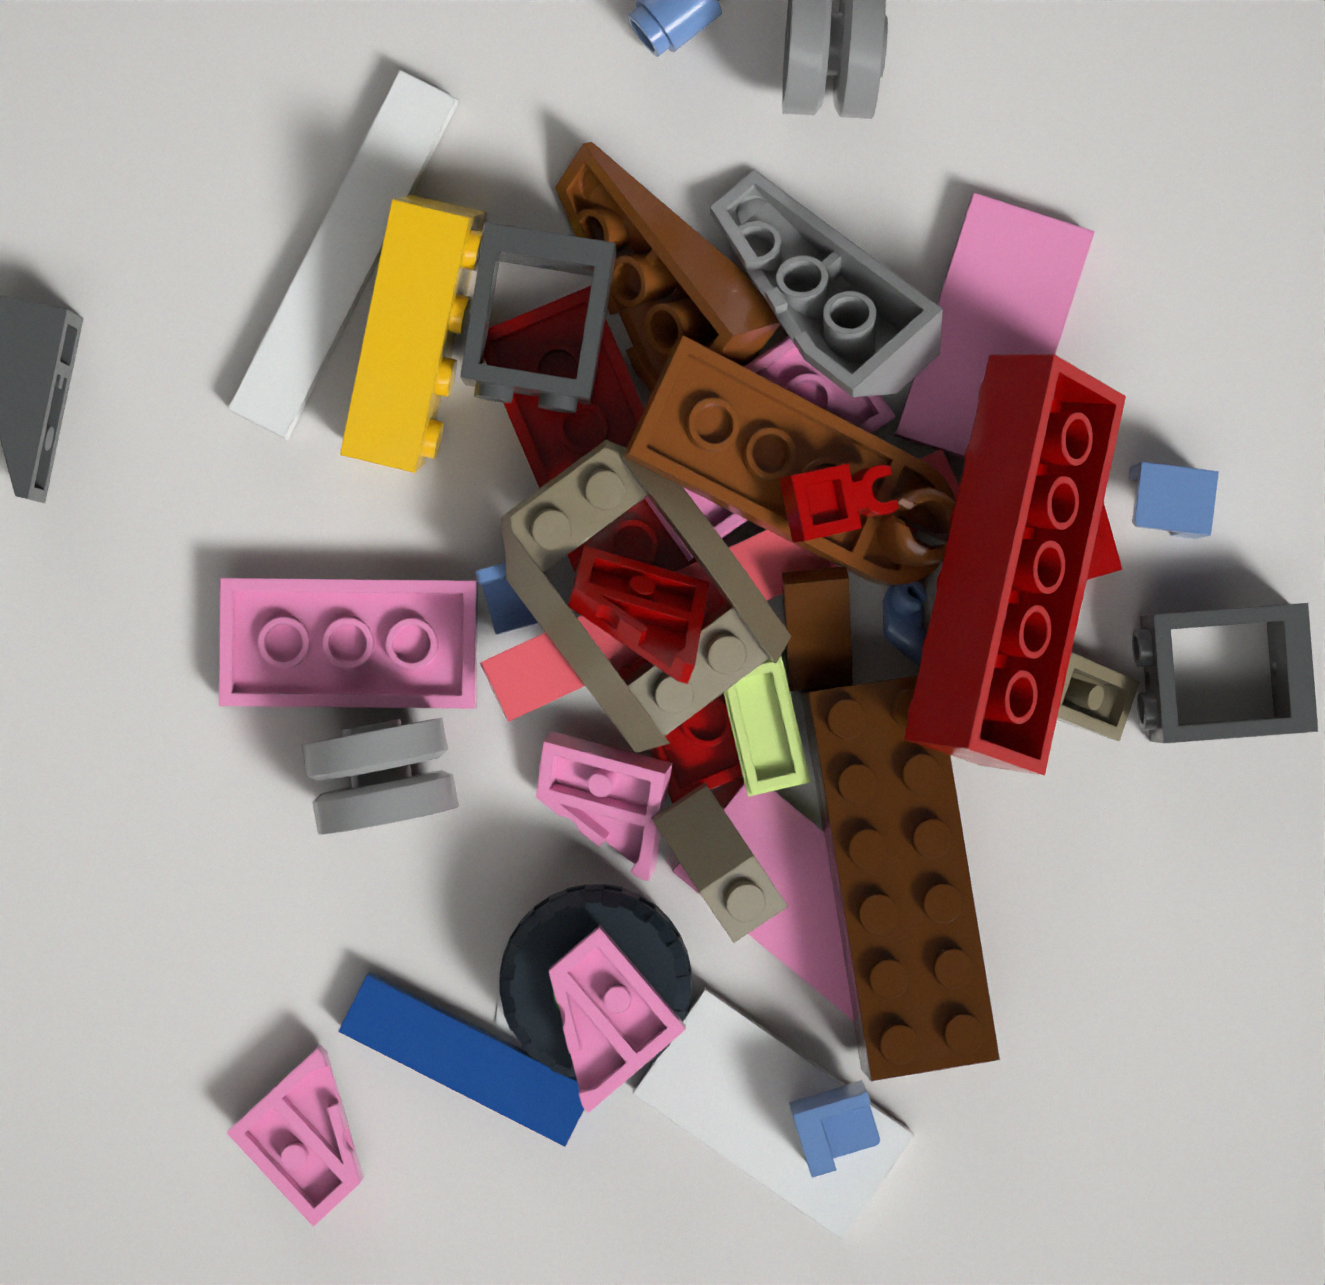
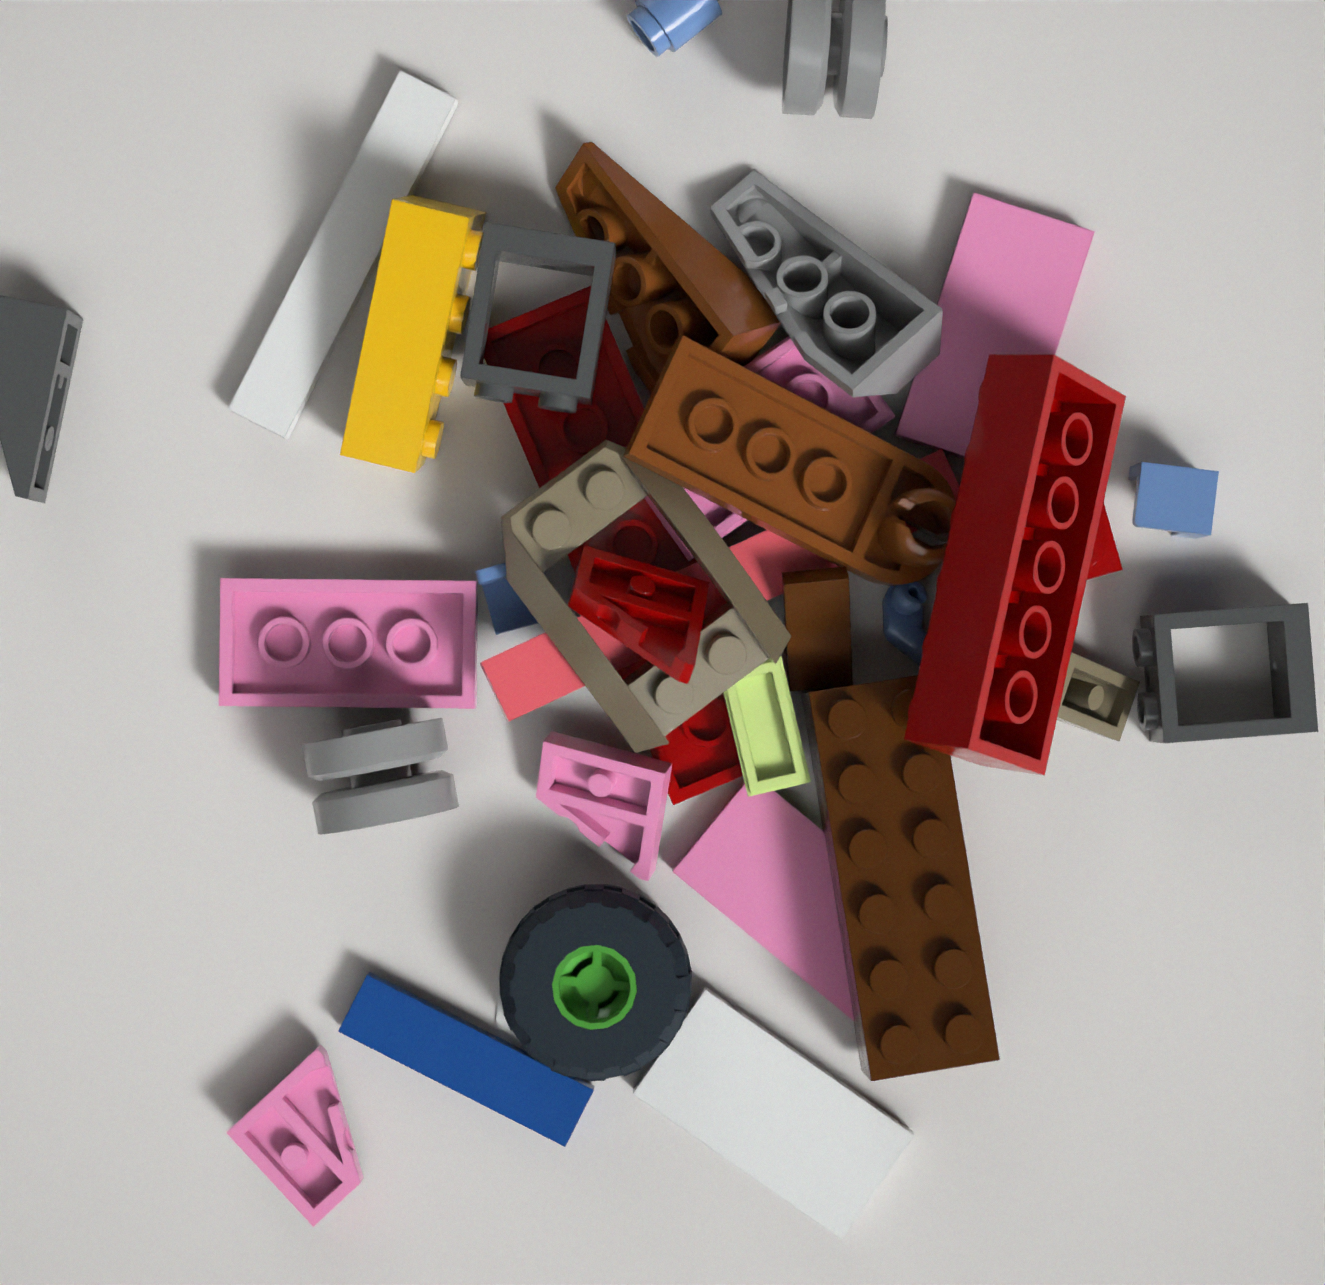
bright pink wing [549,925,686,1113] -> none
dark tan slope [652,782,788,943] -> none
red plate [779,463,899,543] -> none
medium blue panel [789,1080,880,1178] -> none

